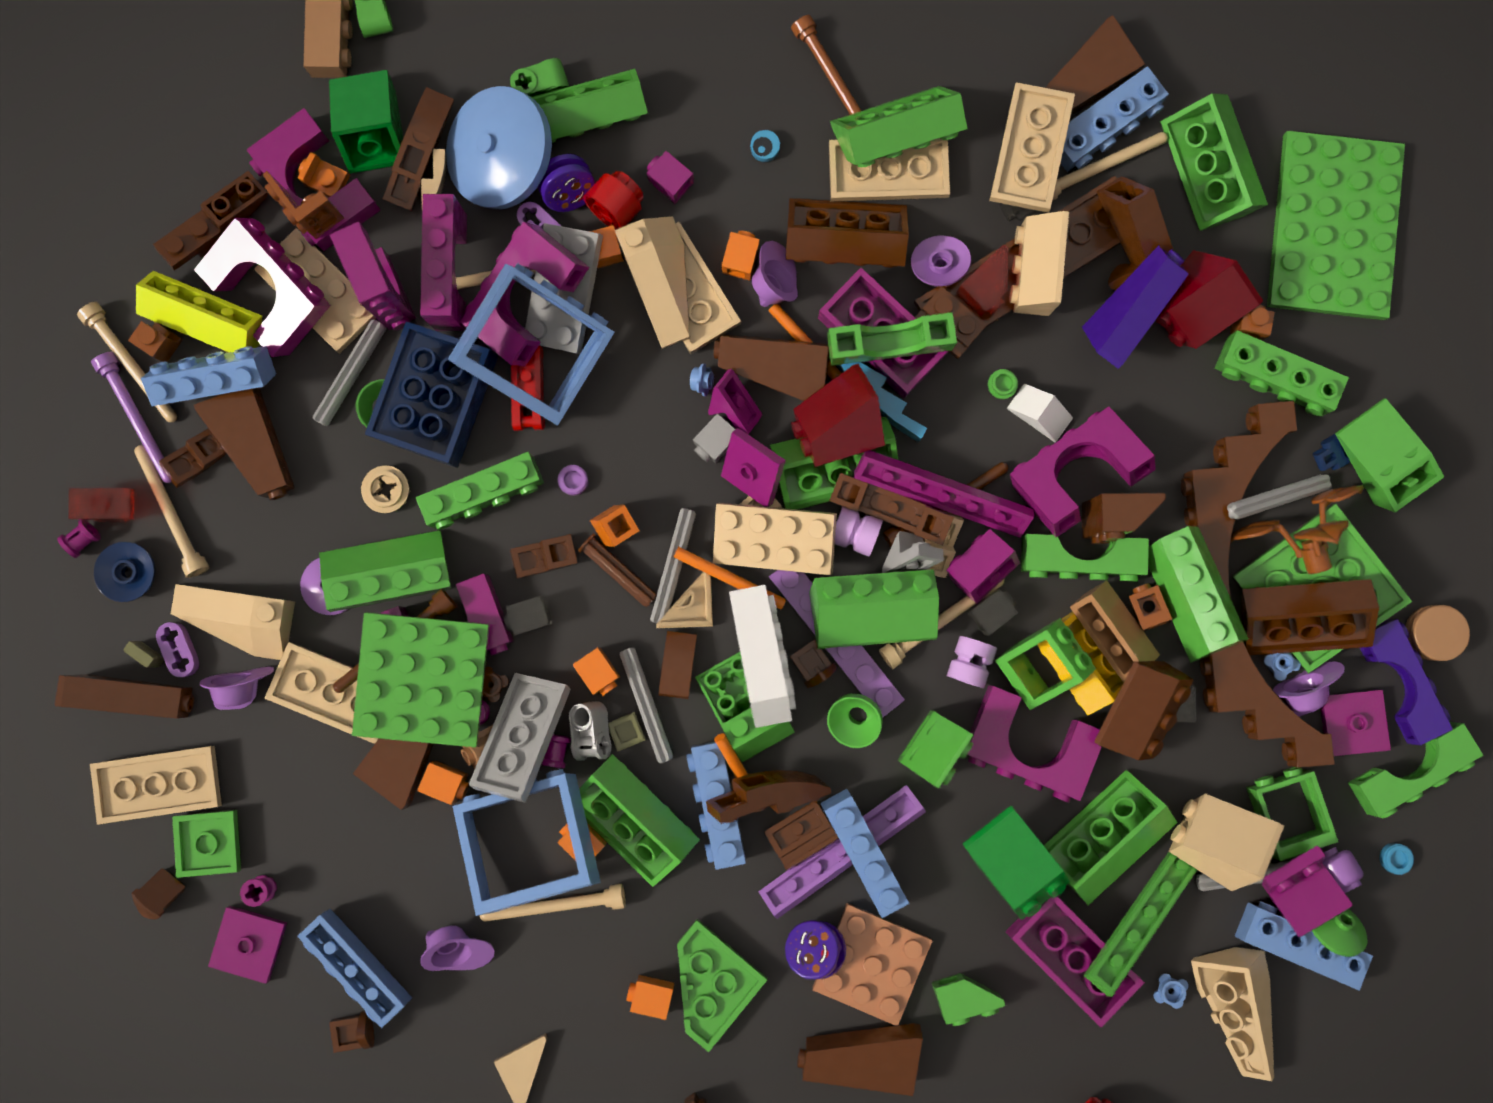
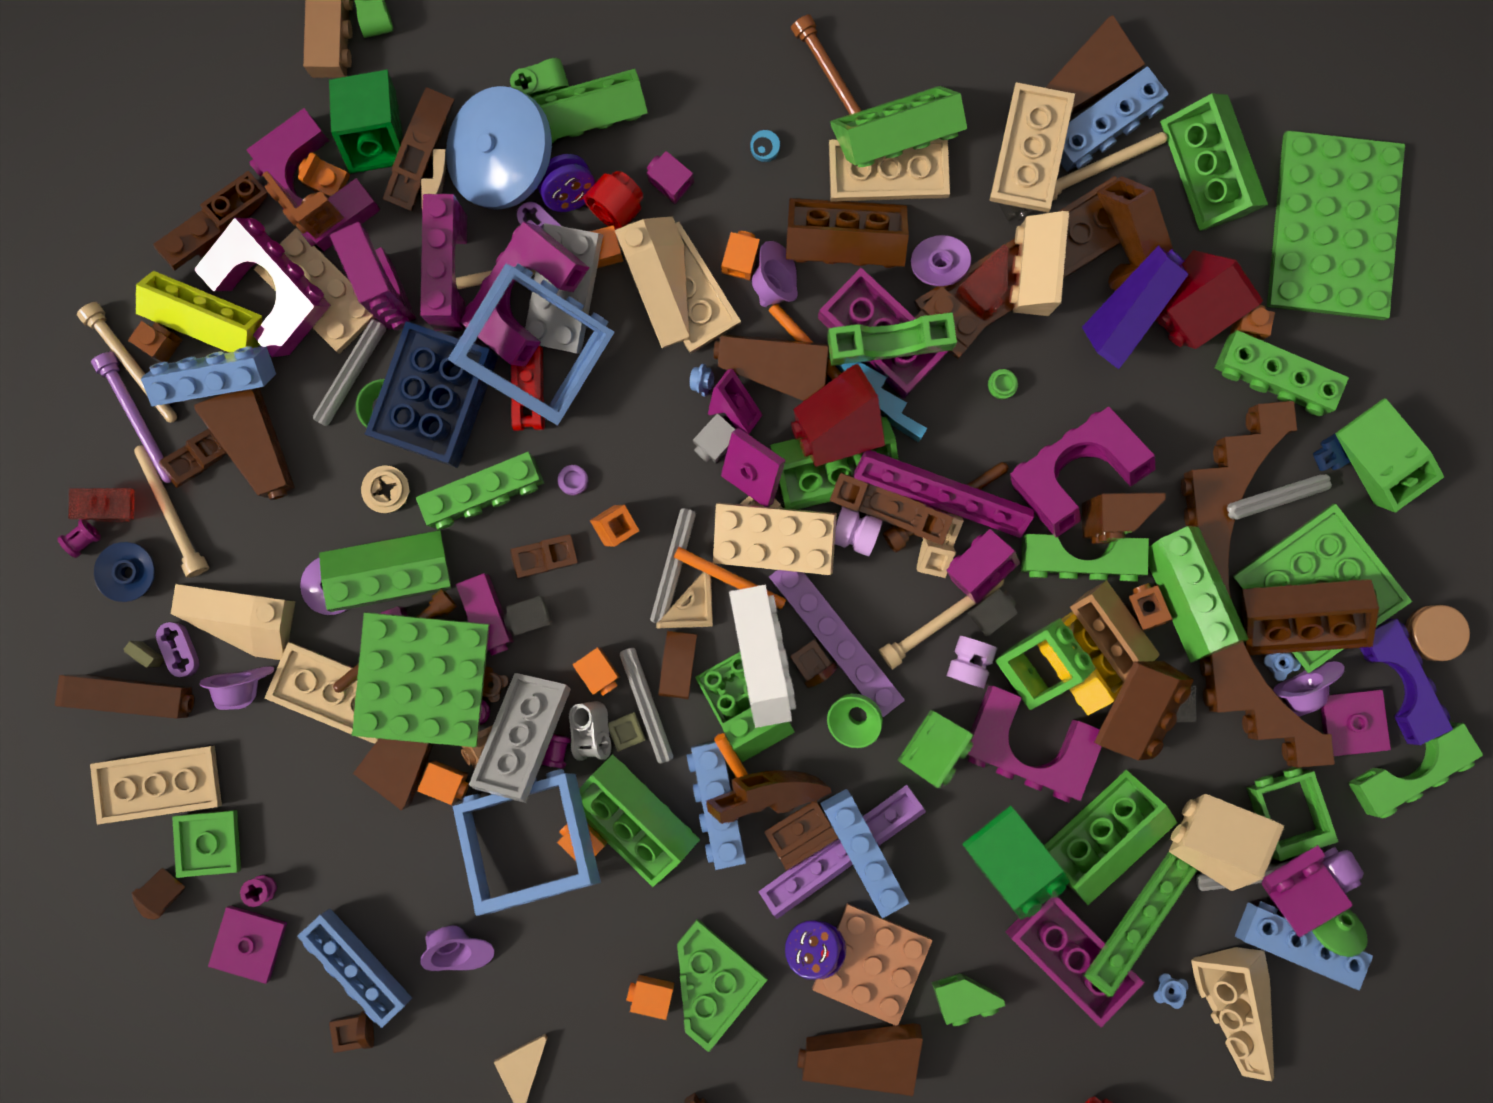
tan piece [480,884,626,922] -> none
reddish brown axle [578,533,657,607] -> none
bright green slope [809,569,939,649] -> none
light grey slope [882,531,944,573] -> none
white slope [1007,384,1073,442] -> none
dark orange plant [1230,485,1364,574] -> none
dark azure tile [1379,843,1414,875] -> none

